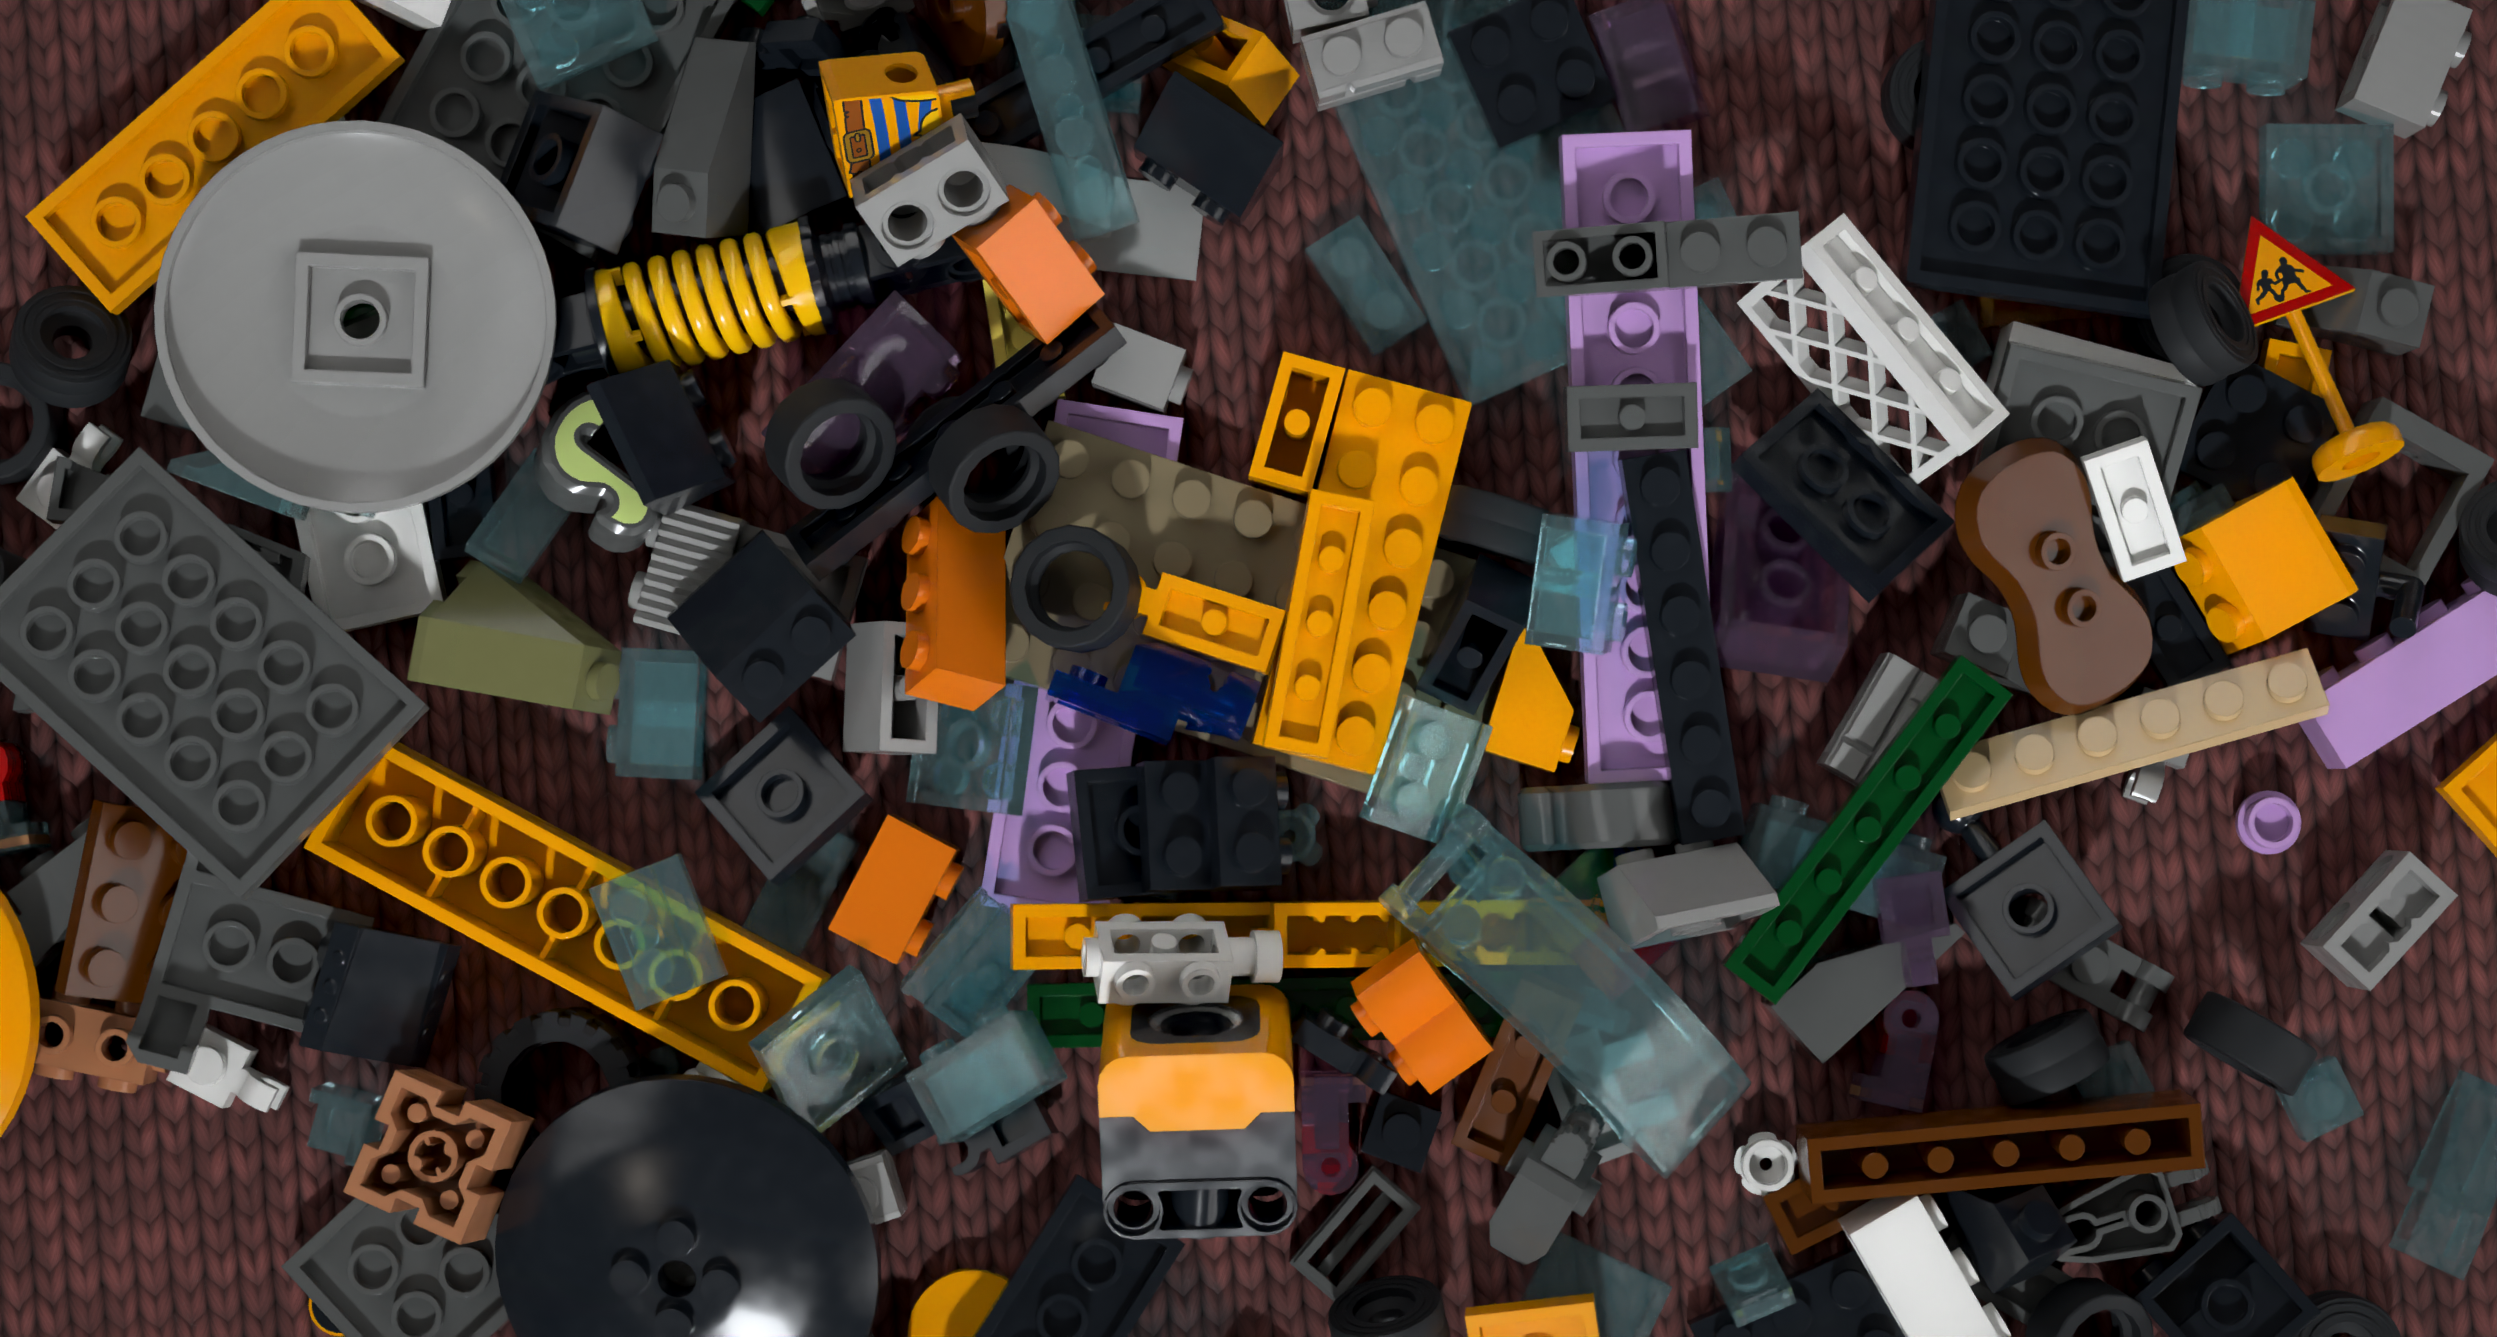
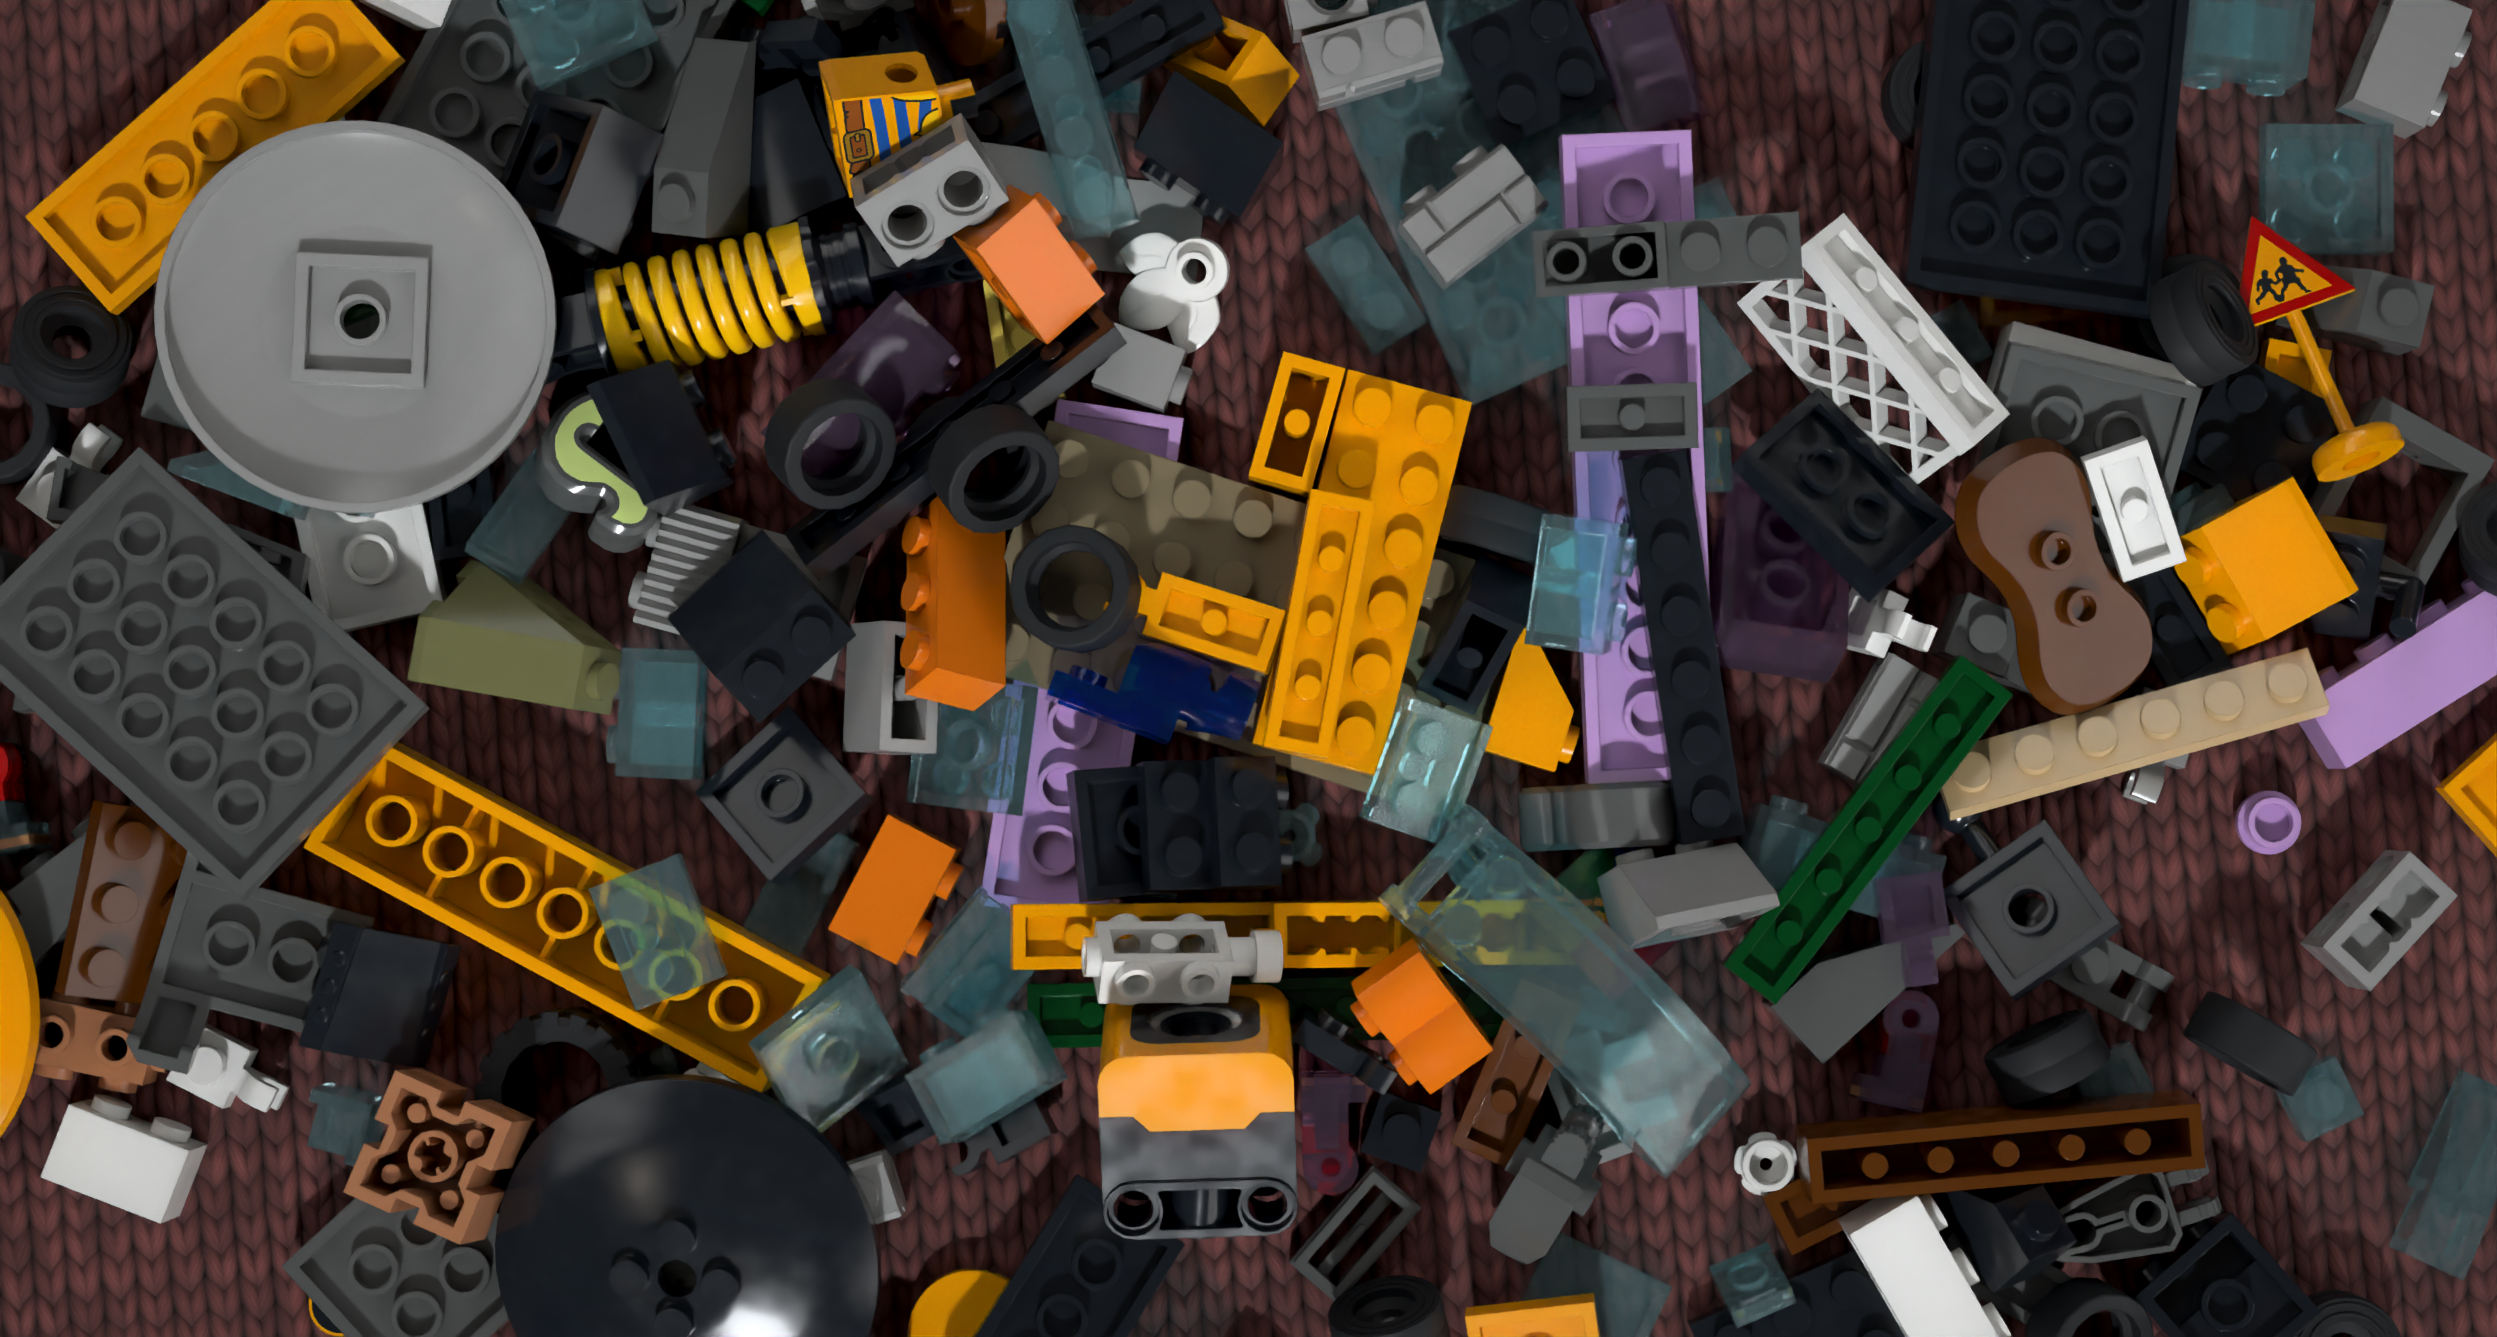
none -> white brick [41,1094,208,1224]
none -> white plate [1119,232,1230,354]
none -> light grey brick [1397,143,1549,290]
none -> white plate [1829,587,1938,658]

